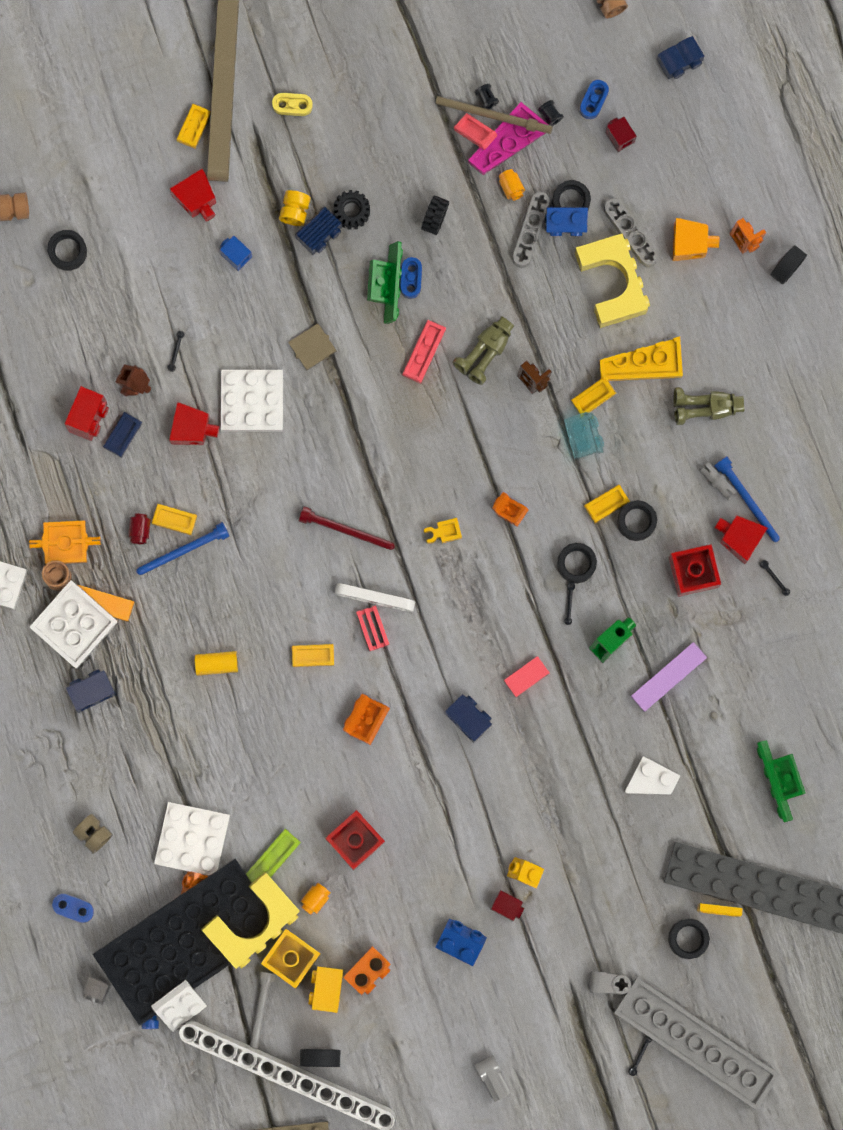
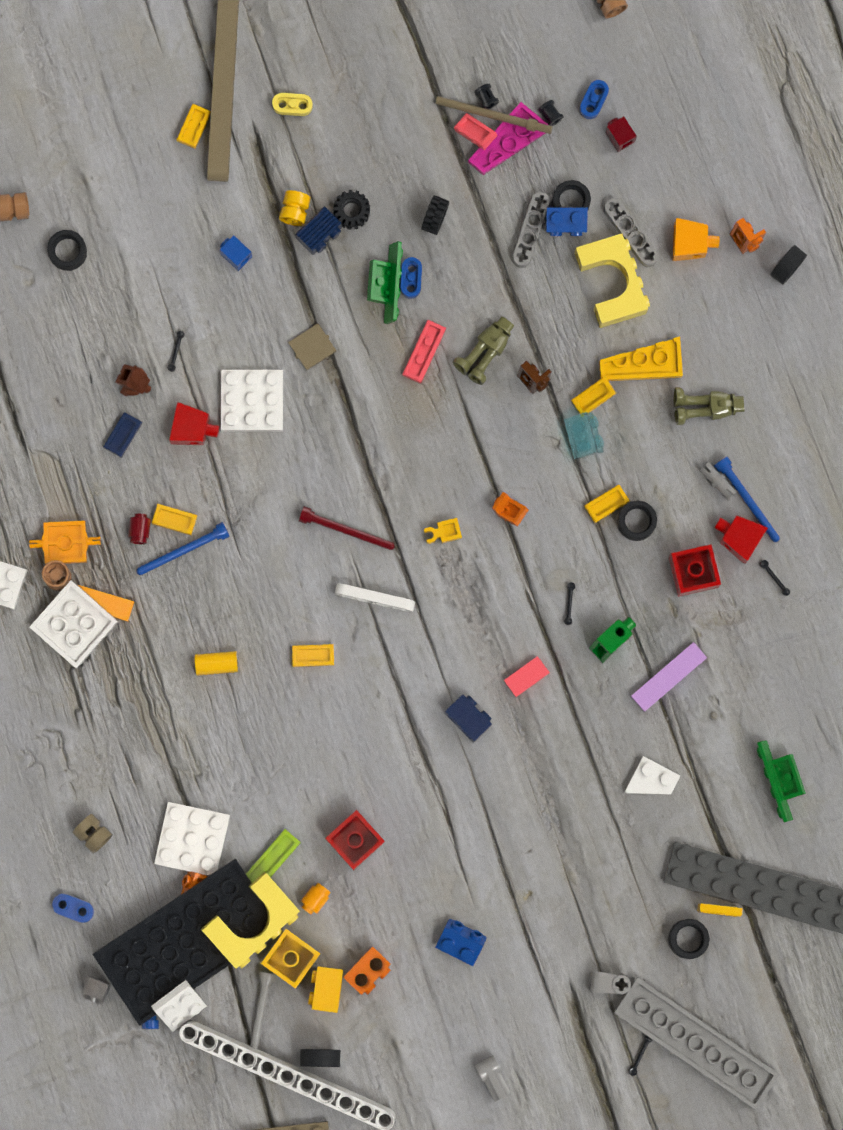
red brick [64,386,109,441] -> none
dark blue brick [66,669,116,713] -> none
red torso [170,169,216,221] -> none
orange bracket [343,693,390,745] -> none
coral tile [356,605,389,652] -> none
dark red brick [490,890,525,921] -> none
light orange brick [498,169,525,201] -> none
yellow bracket [507,857,544,889] -> none
black tyre [557,543,597,584] -> none
dark blue brick [657,36,705,79] -> none

